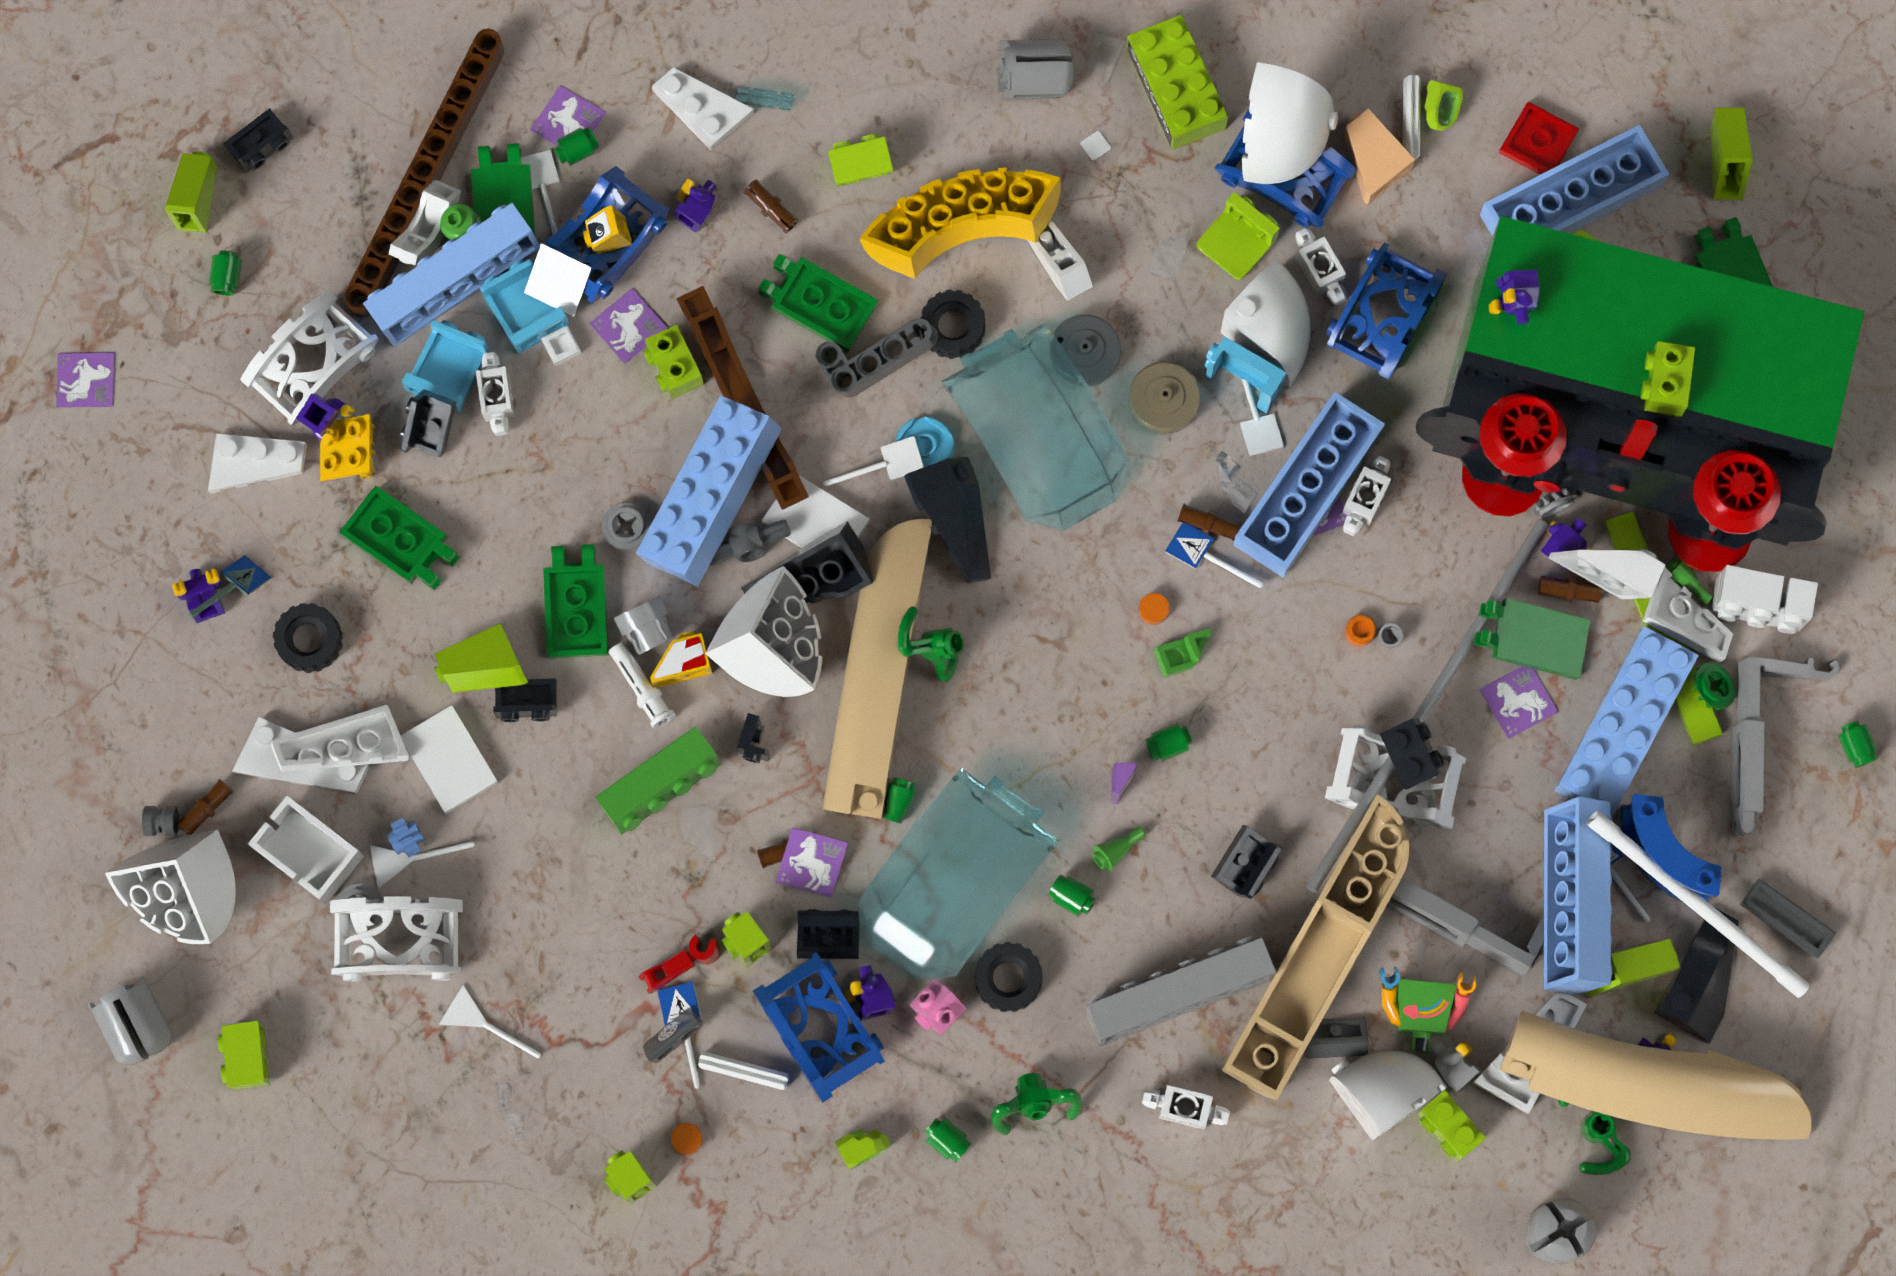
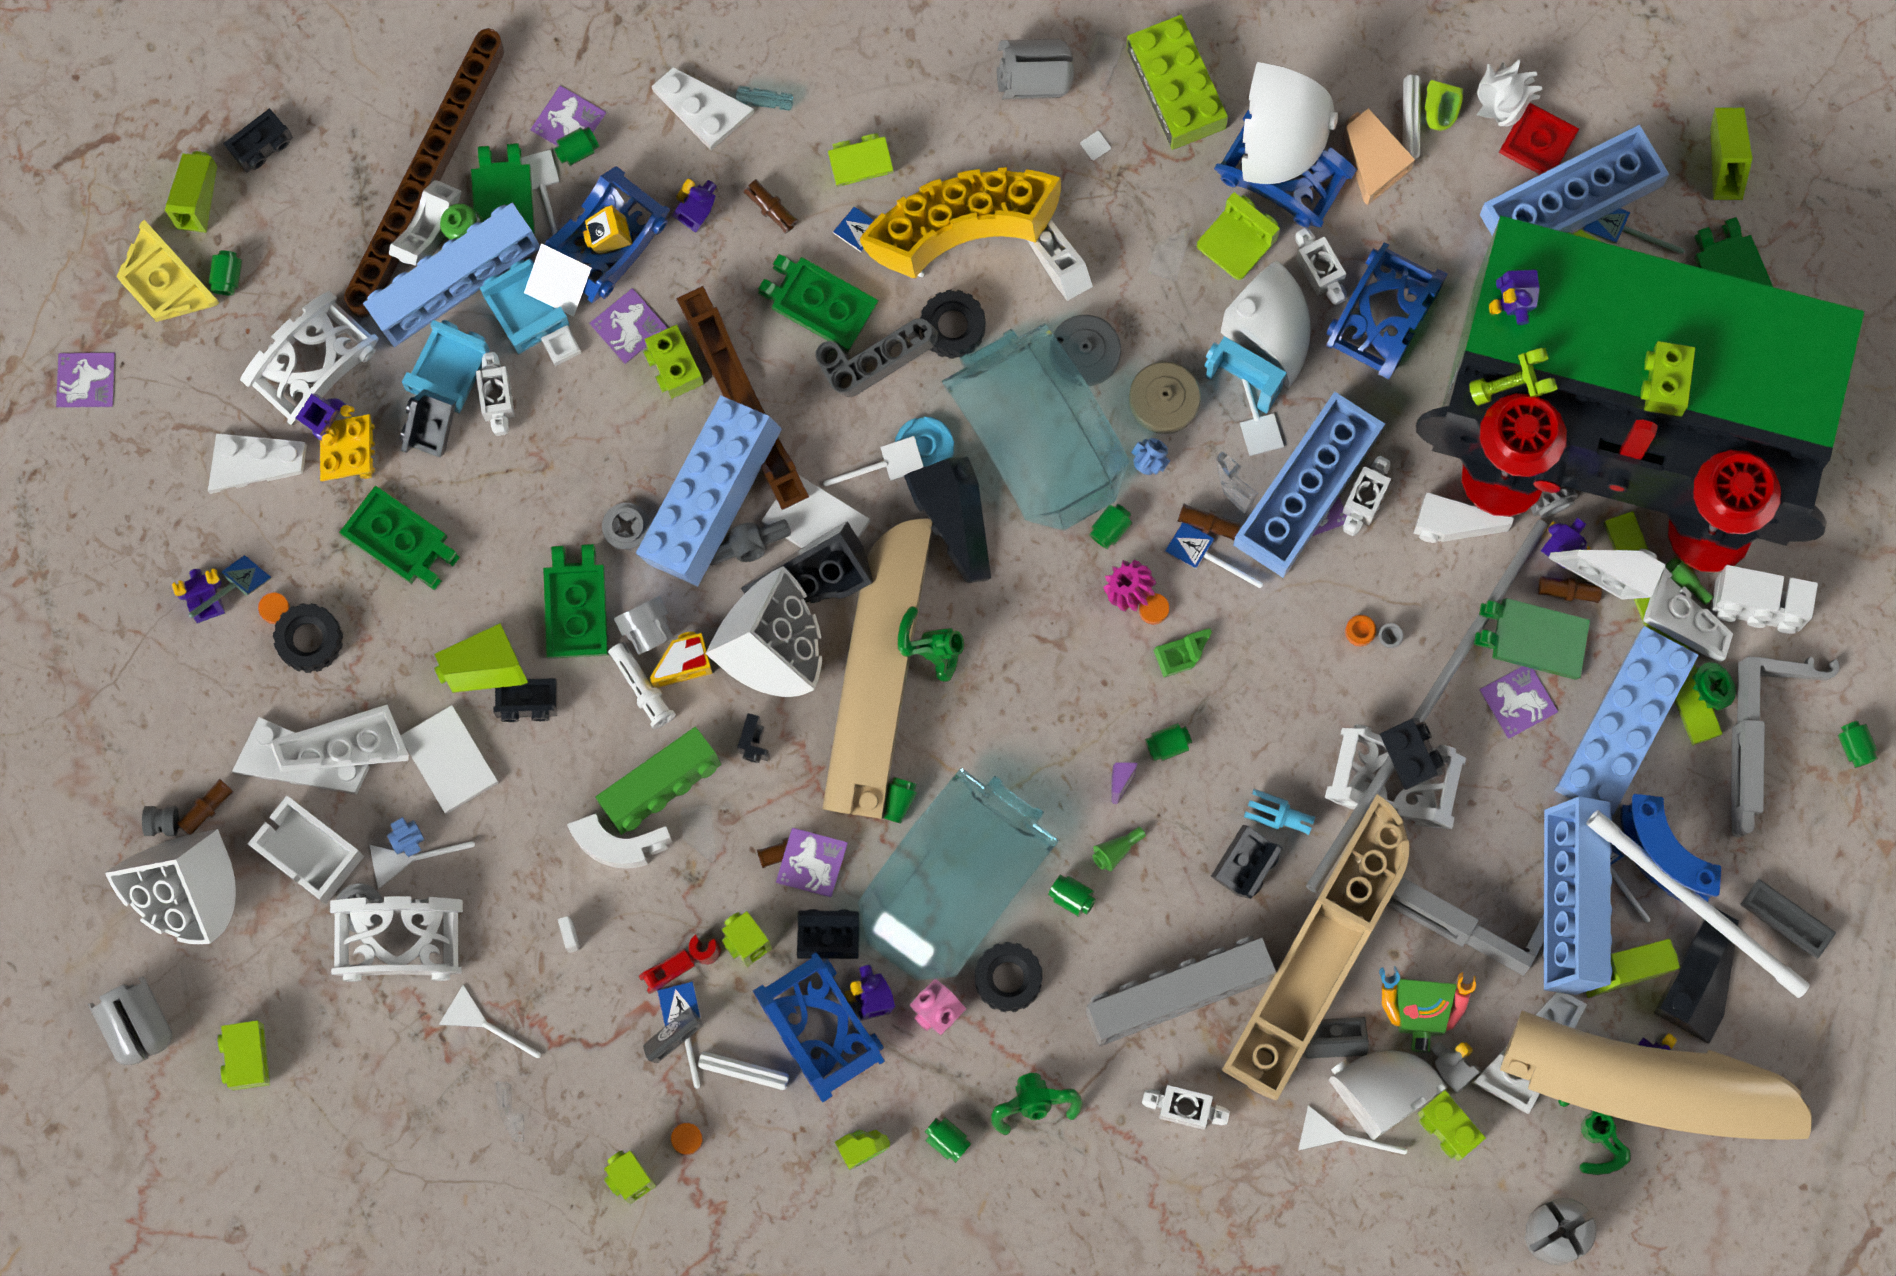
none -> light yellow wing [116,220,219,322]
none -> orange tile [258,593,290,624]
none -> white tile [558,916,580,953]
none -> white arch [567,814,673,868]
none -> blue piece [833,207,924,277]
none -> green brick [1089,504,1132,550]
none -> dark pink gear [1103,559,1156,612]
none -> medium blue gear [1131,438,1170,475]
none -> medium azure arm [1244,789,1315,835]
none -> white piece [1298,1105,1408,1155]
none -> white slope [1413,492,1514,543]
none -> lime bar [1469,348,1557,405]
none -> white hair [1477,59,1543,127]
none -> piece [1584,208,1685,254]

